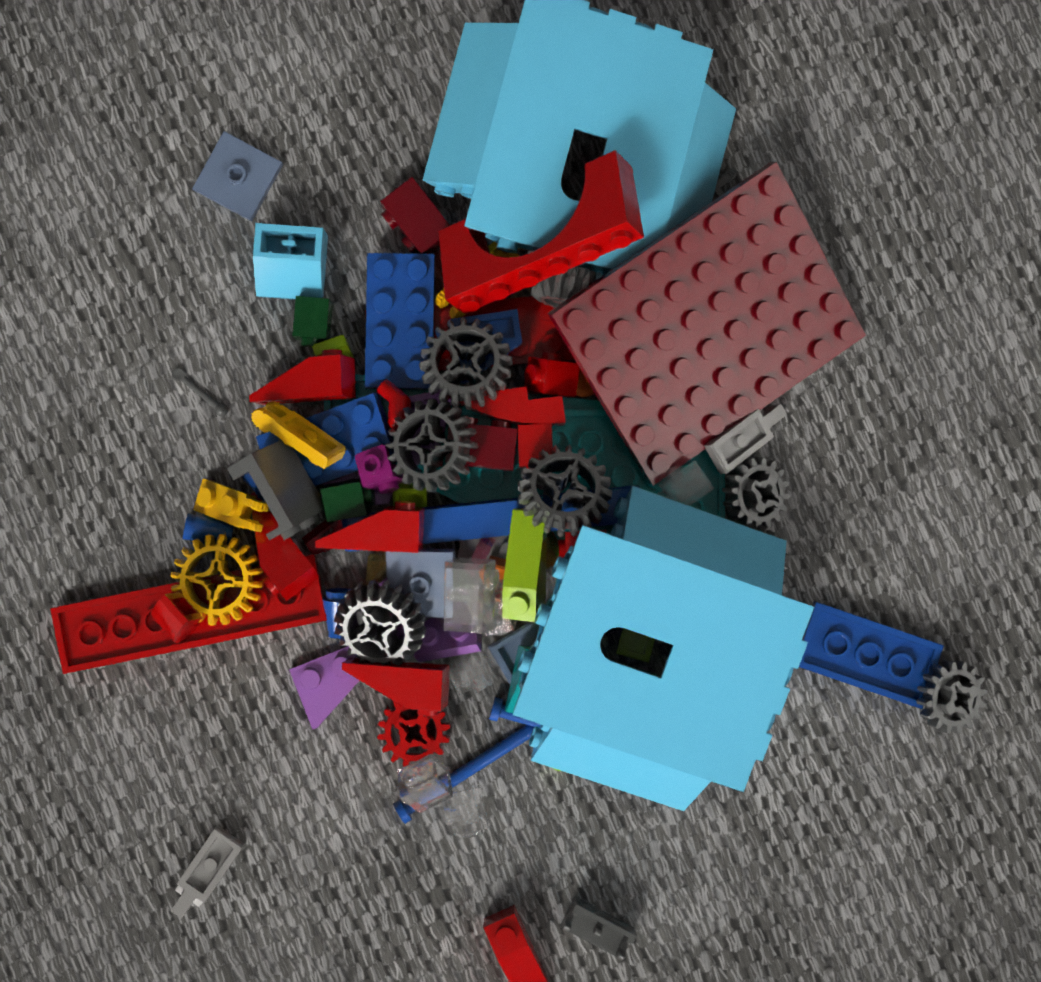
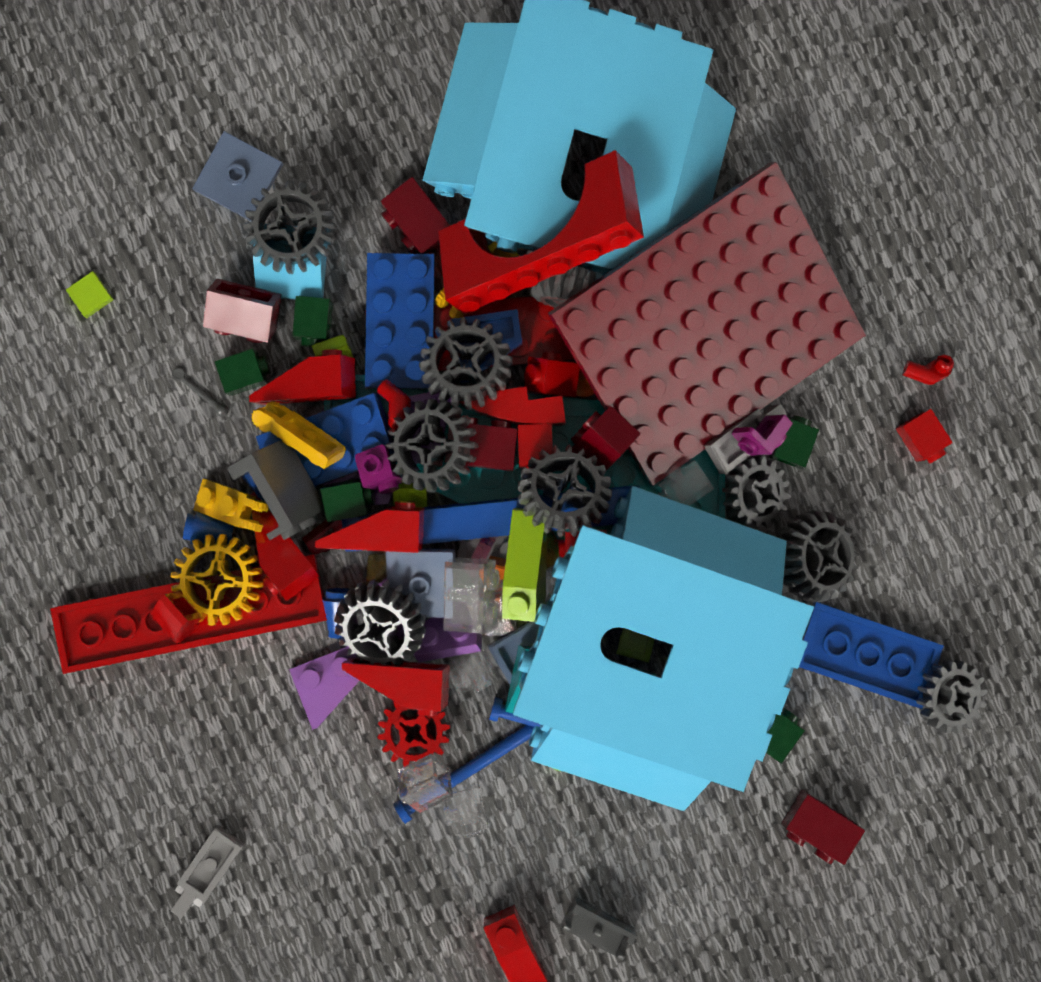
none -> lime tile [66,271,114,318]
none -> brick [203,278,282,343]
none -> dark green brick [214,349,271,396]
none -> dark grey gear [243,180,337,274]
none -> dark red brick [570,406,641,471]
none -> magenta bracket [731,414,793,456]
none -> dark green brick [766,708,805,764]
none -> dark green brick [769,415,819,469]
none -> dark grey gear [780,510,860,602]
none -> dark red brick [781,790,865,865]
none -> red brick [895,409,953,464]
none -> red arm [902,354,954,385]

